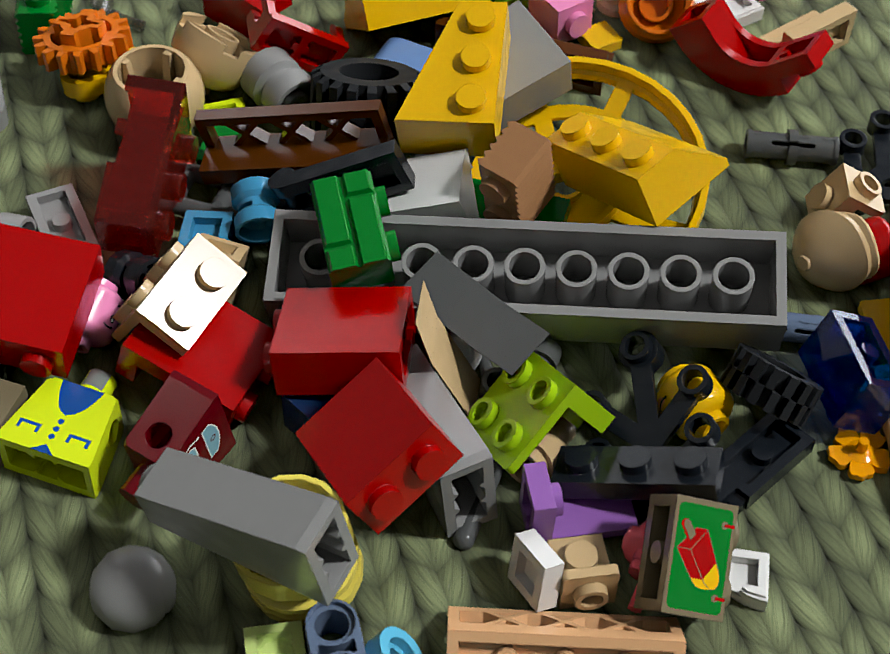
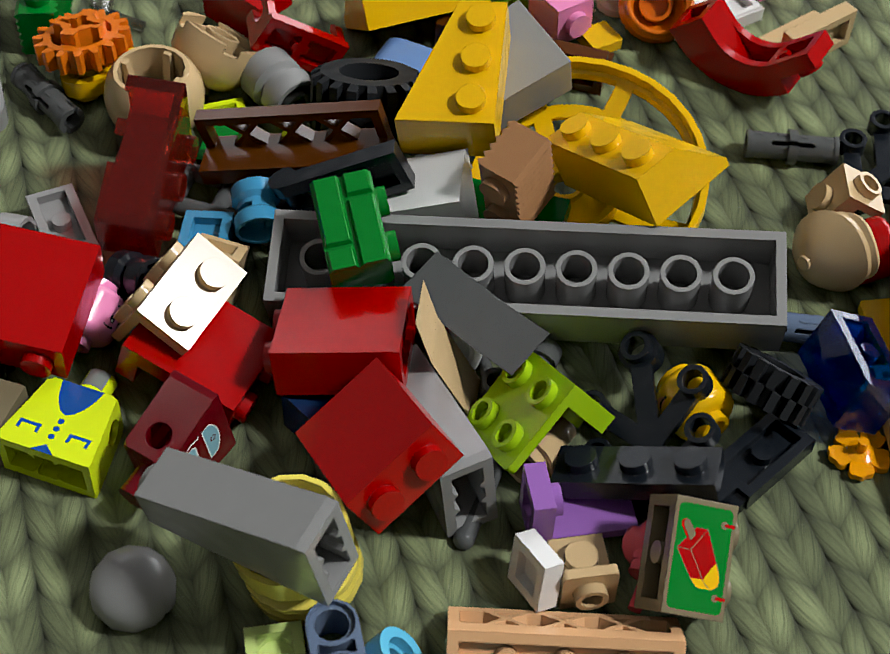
white tile [729,548,770,612] -> none
none -> dark grey pin [10,62,85,133]

